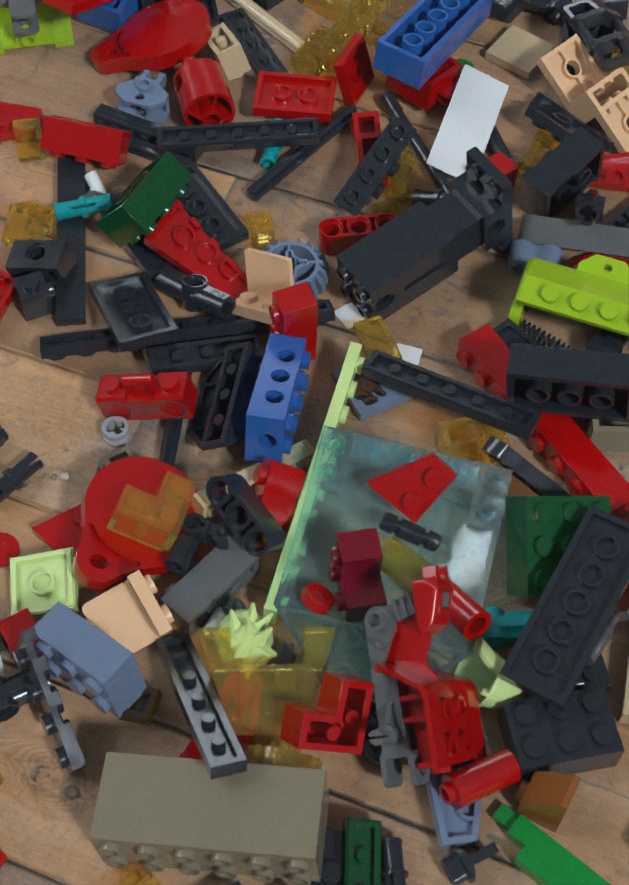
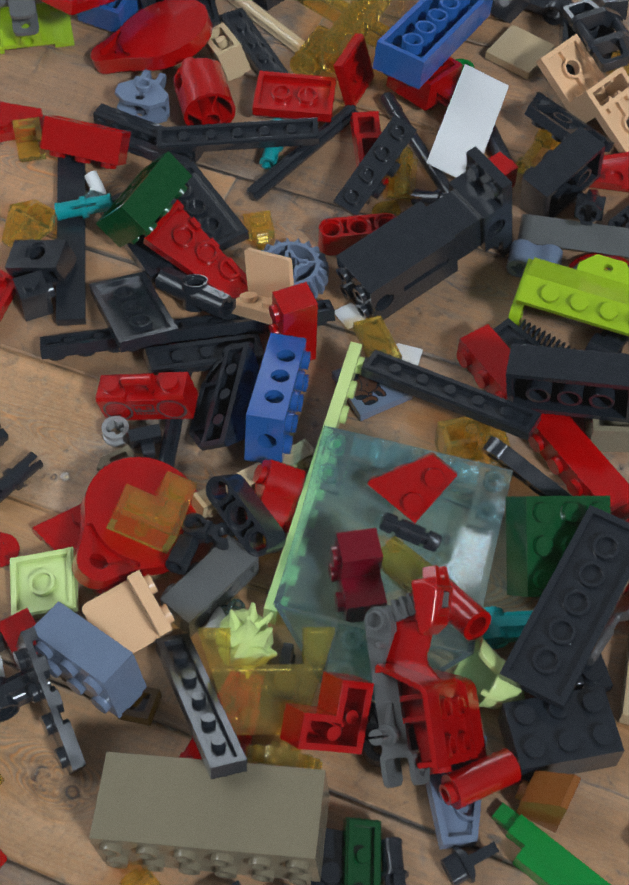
red tile [300,582,335,615] -> none
none -> black tile [128,424,162,459]

